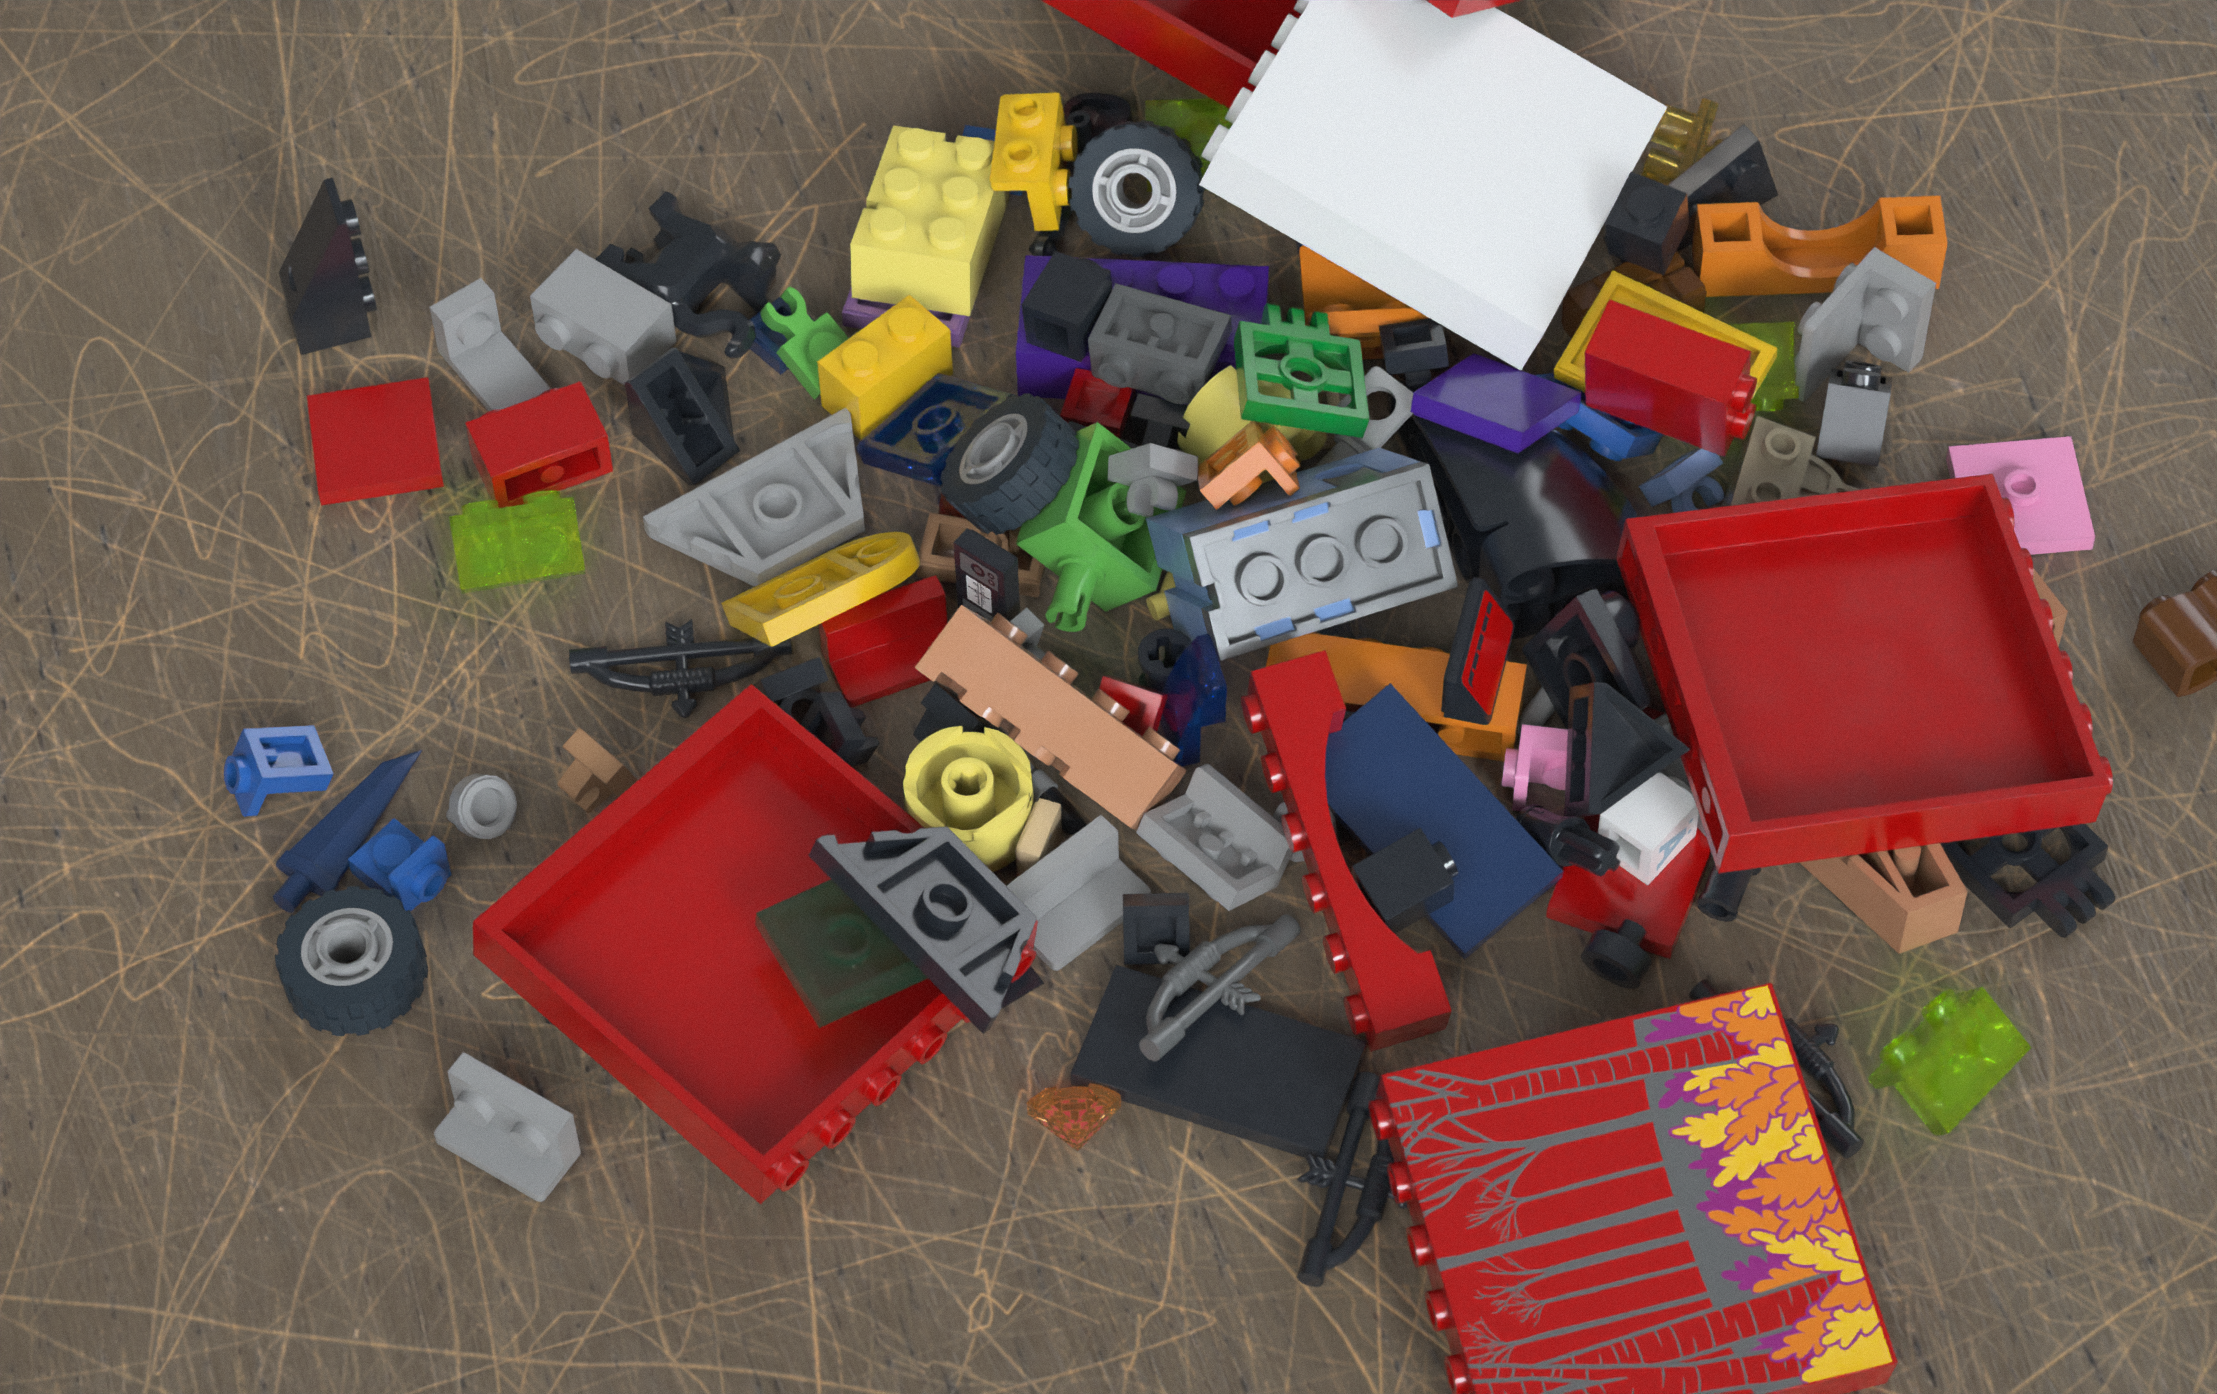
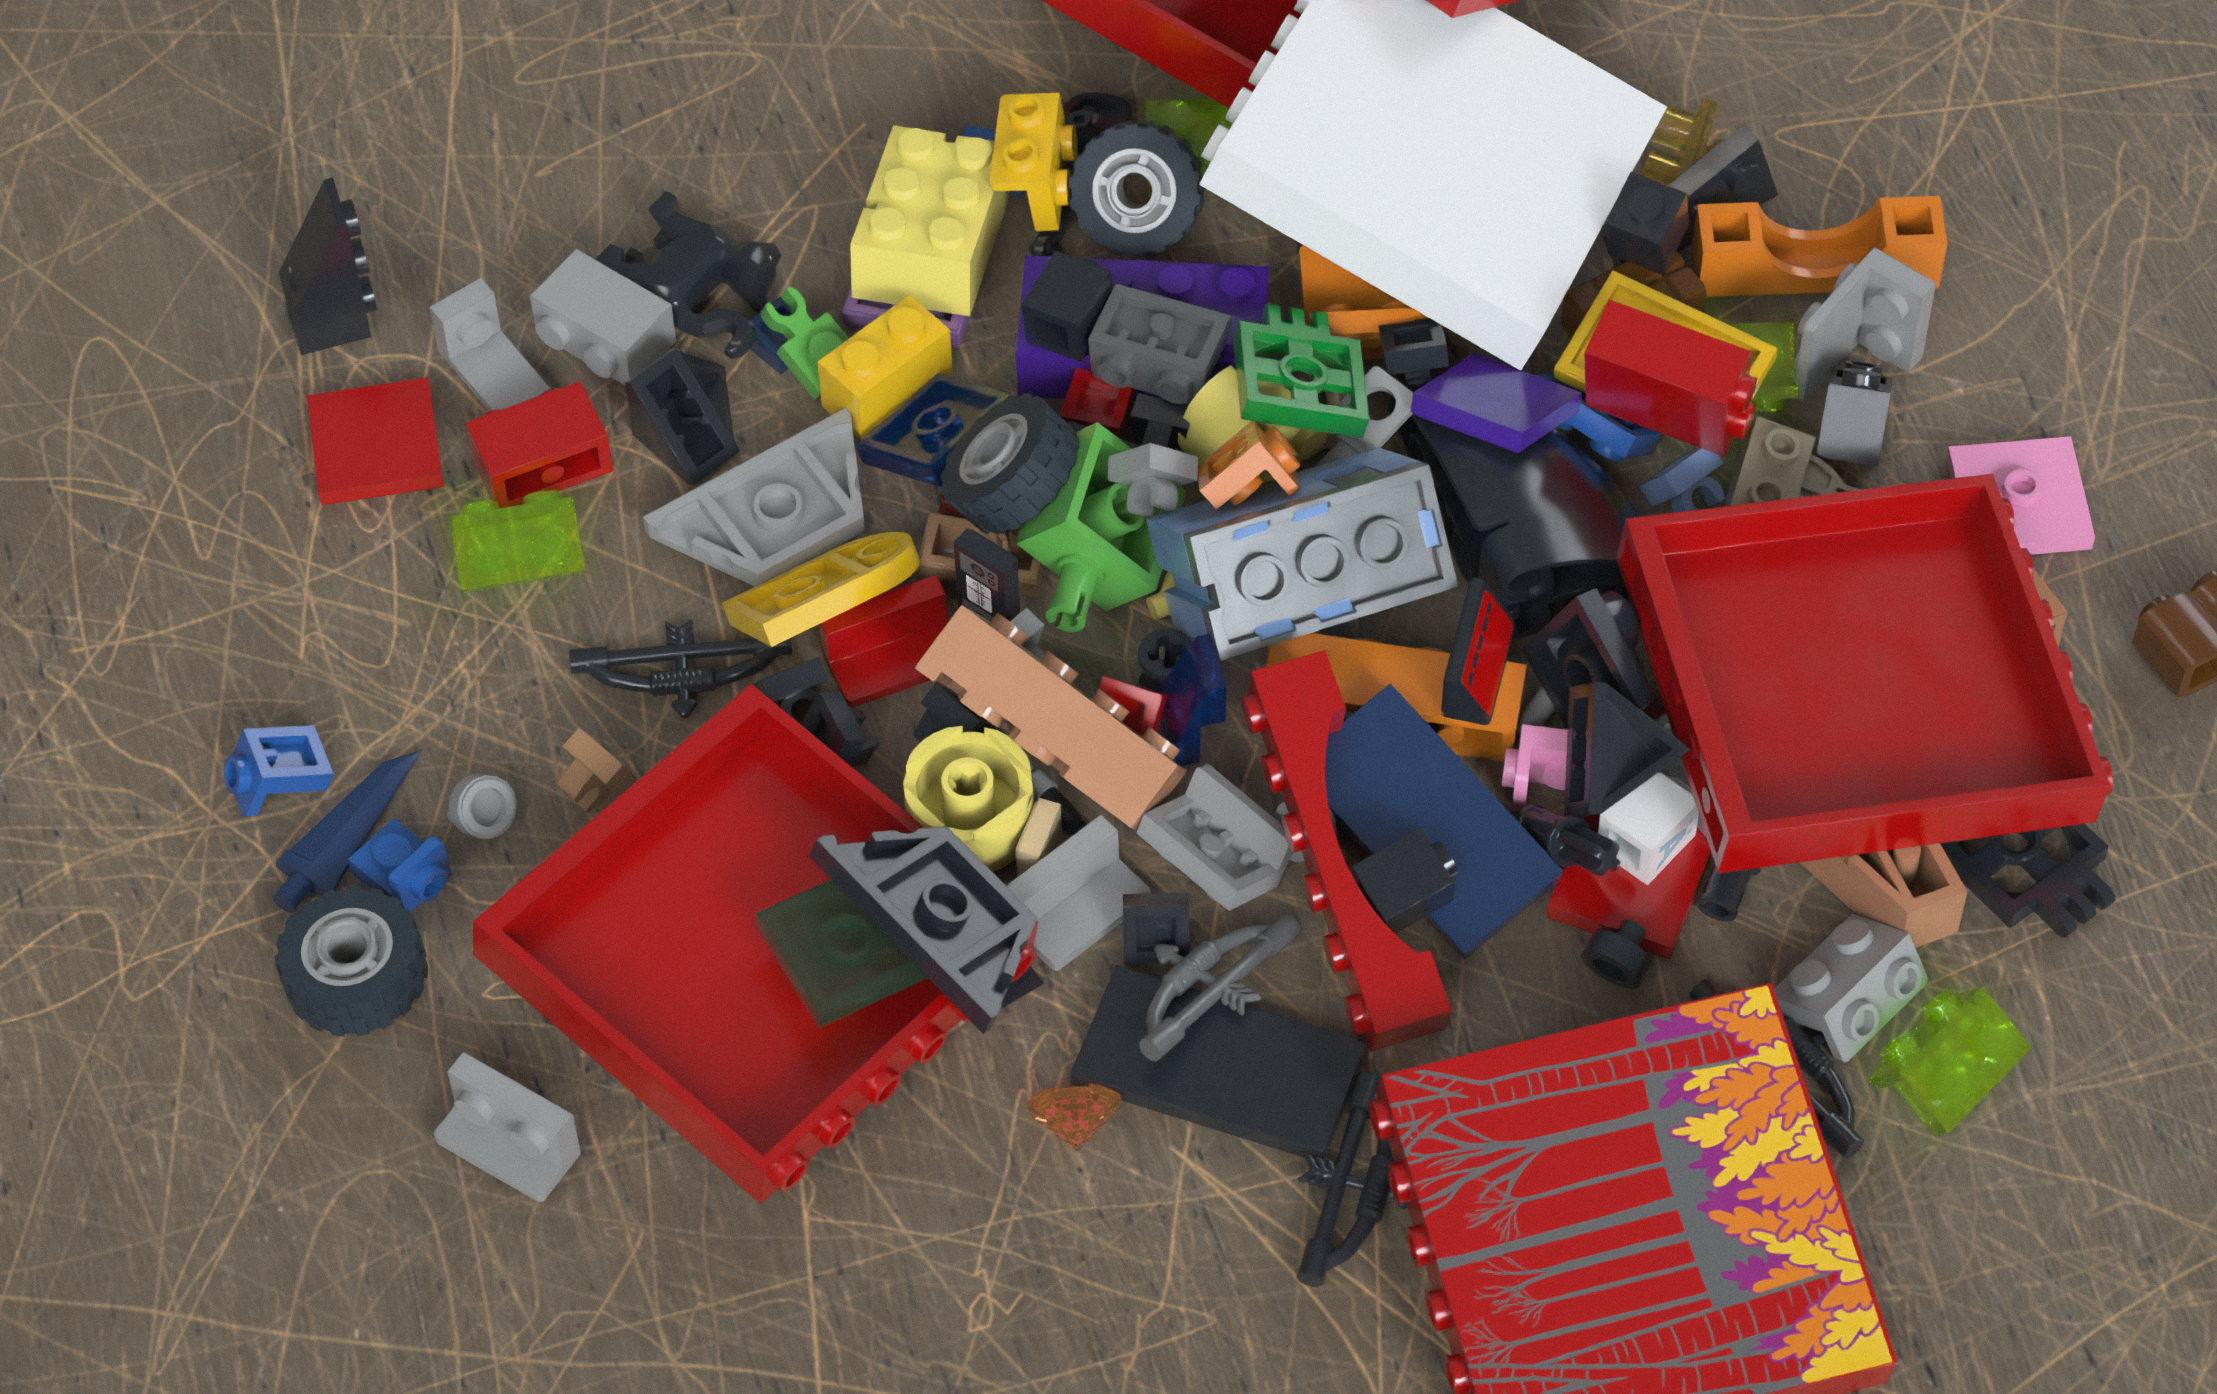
none -> light grey bracket [1774,913,1928,1062]

